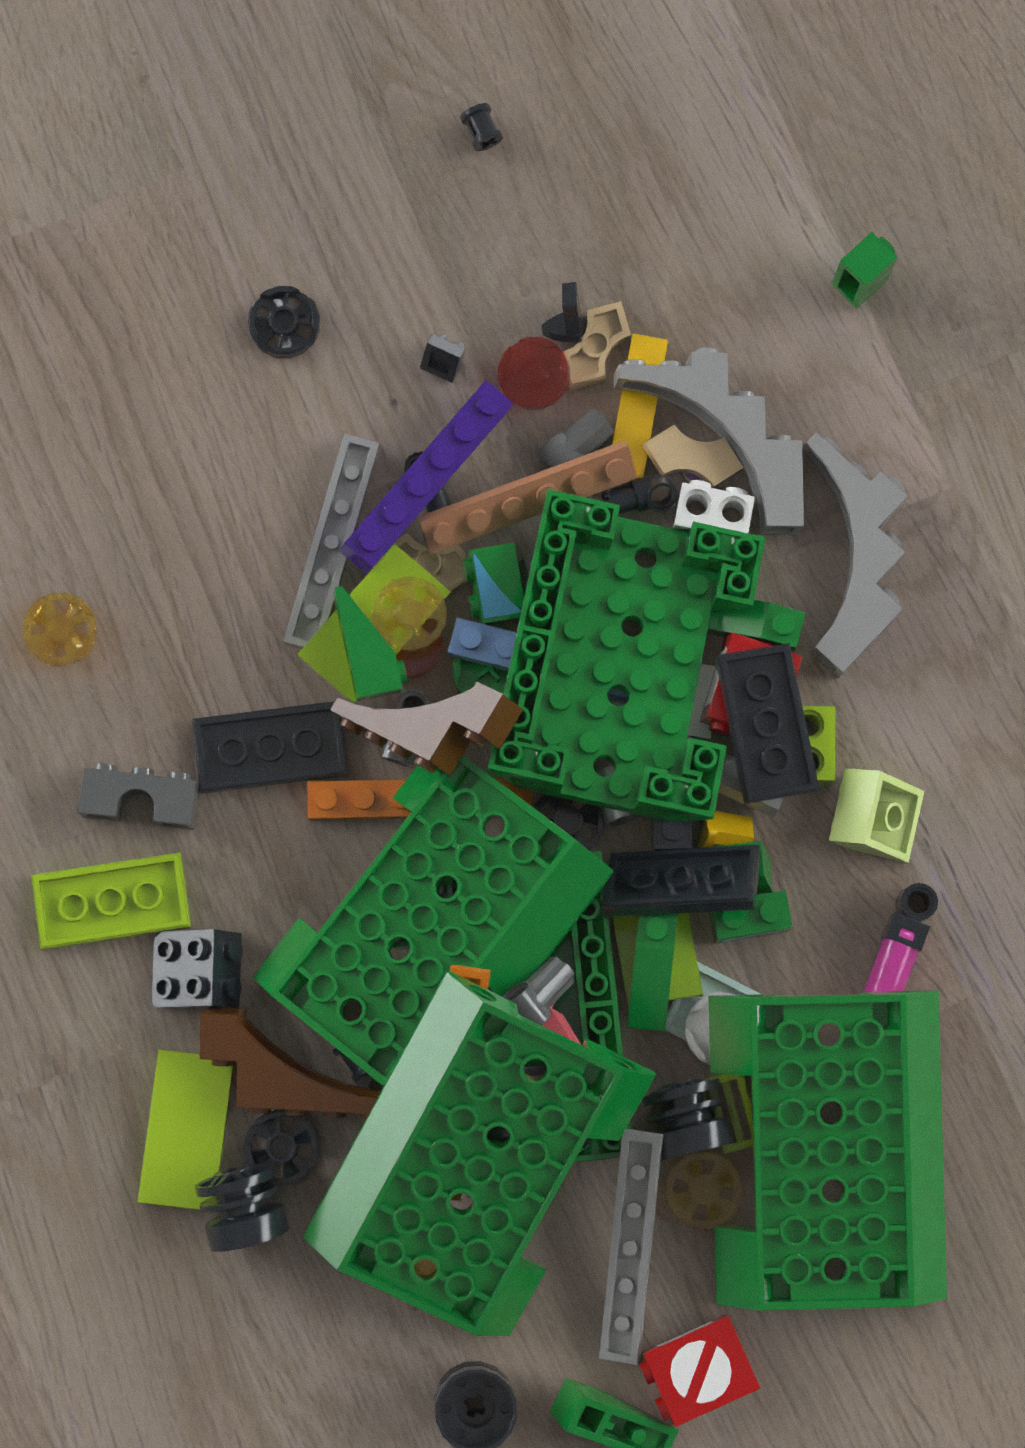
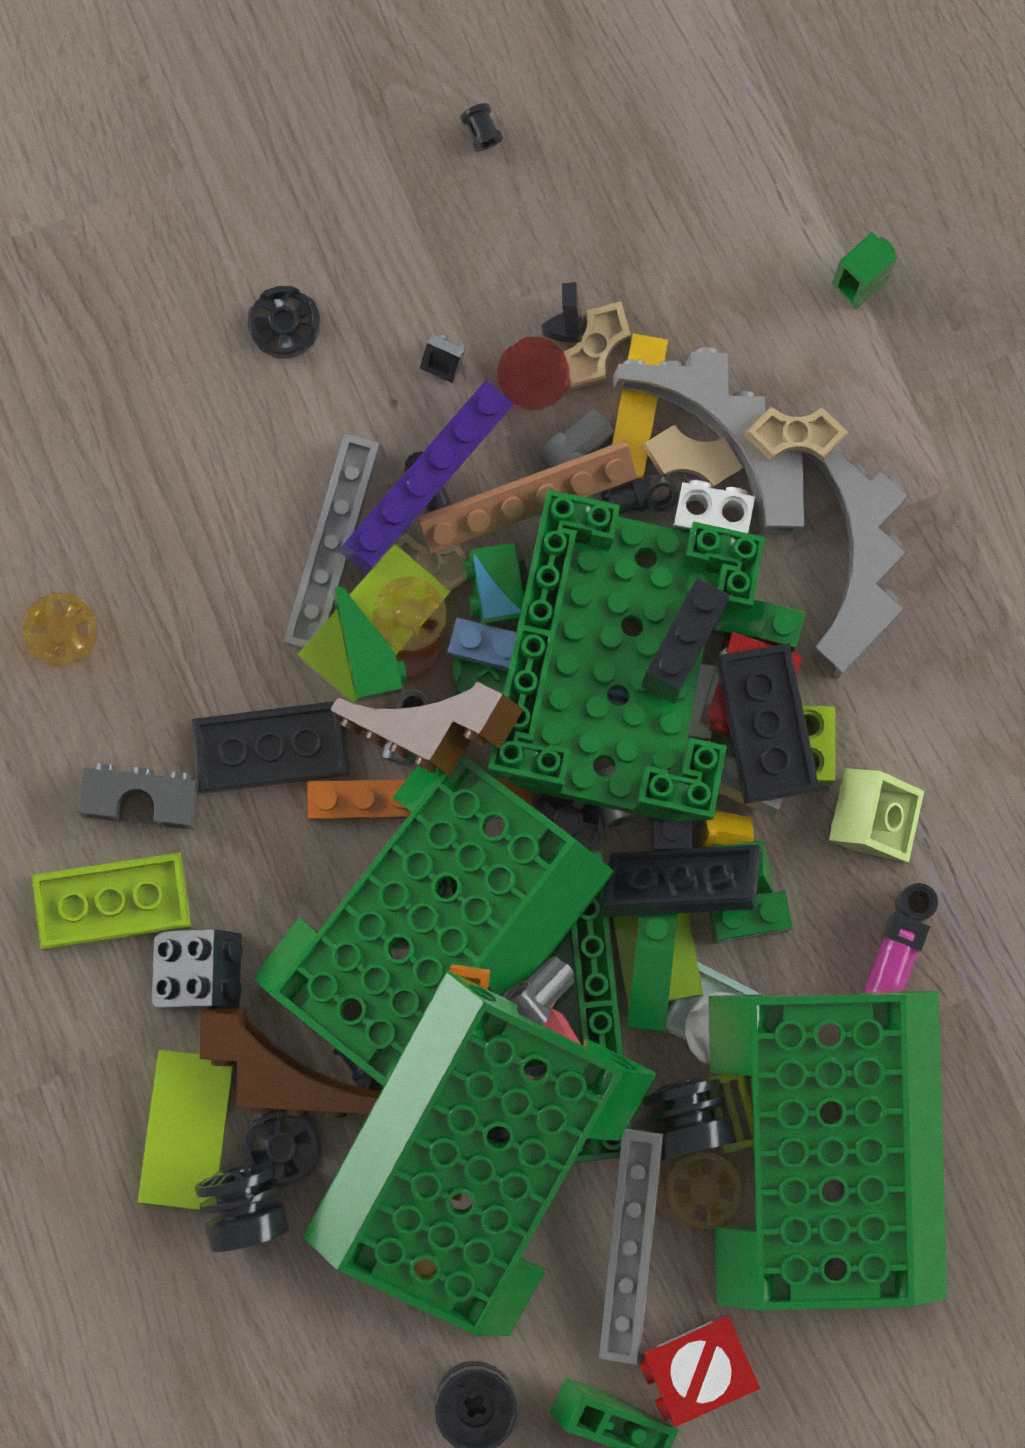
none -> black arch [641,578,731,704]
none -> tan tile [743,407,849,461]

